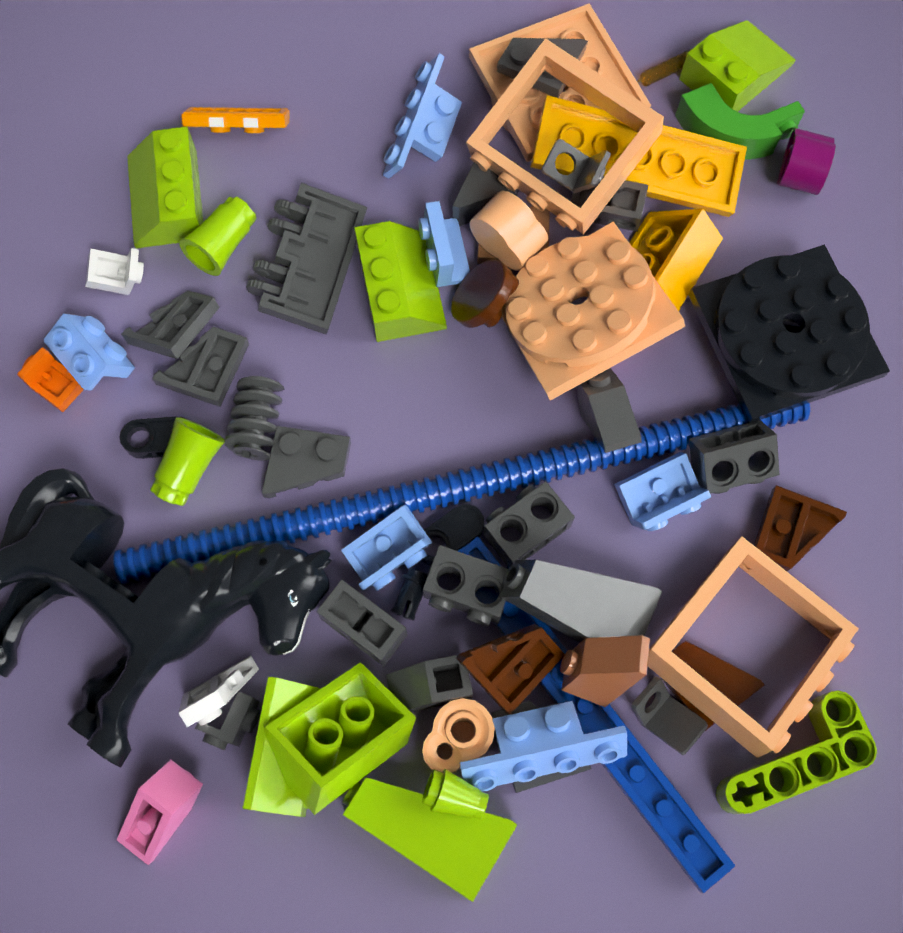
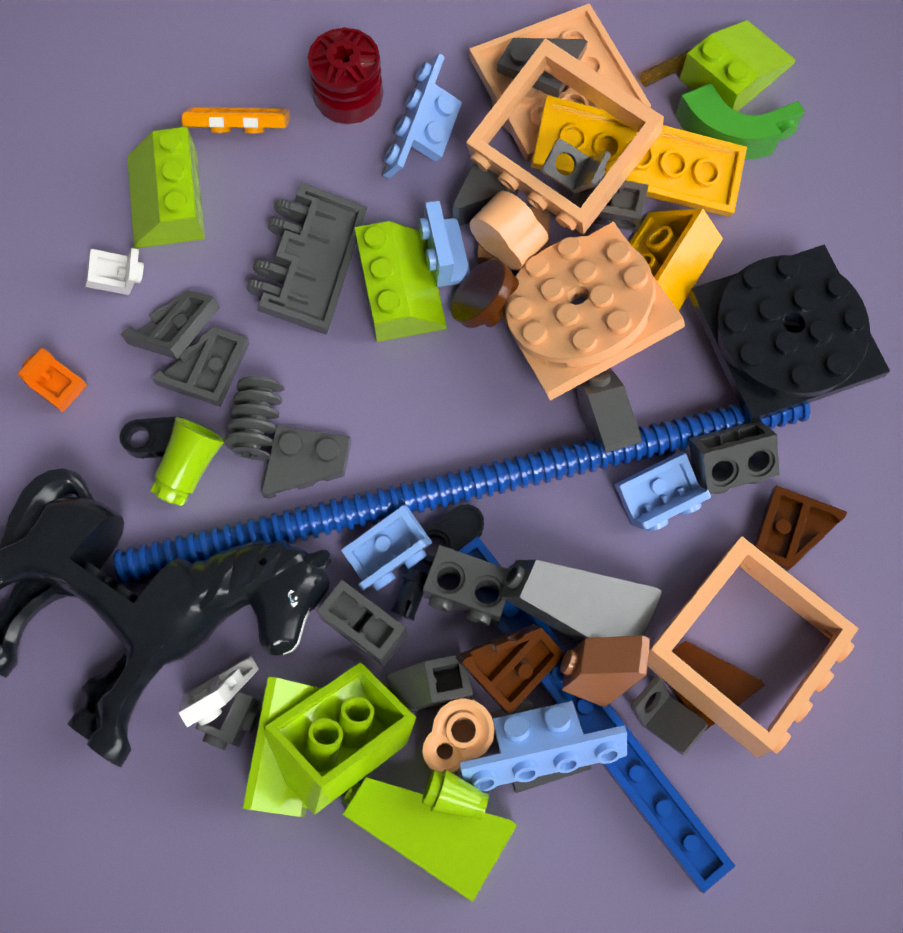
light blue bracket [44,313,135,391] -> none
bright pink slope [117,760,203,866] -> none
lime plant [179,197,256,276] -> none
dark grey brick [483,481,575,568] -> none
lime beam [716,690,877,814] -> none
magenta piece [777,128,836,195] -> none
none -> dark red wheel [307,27,383,124]

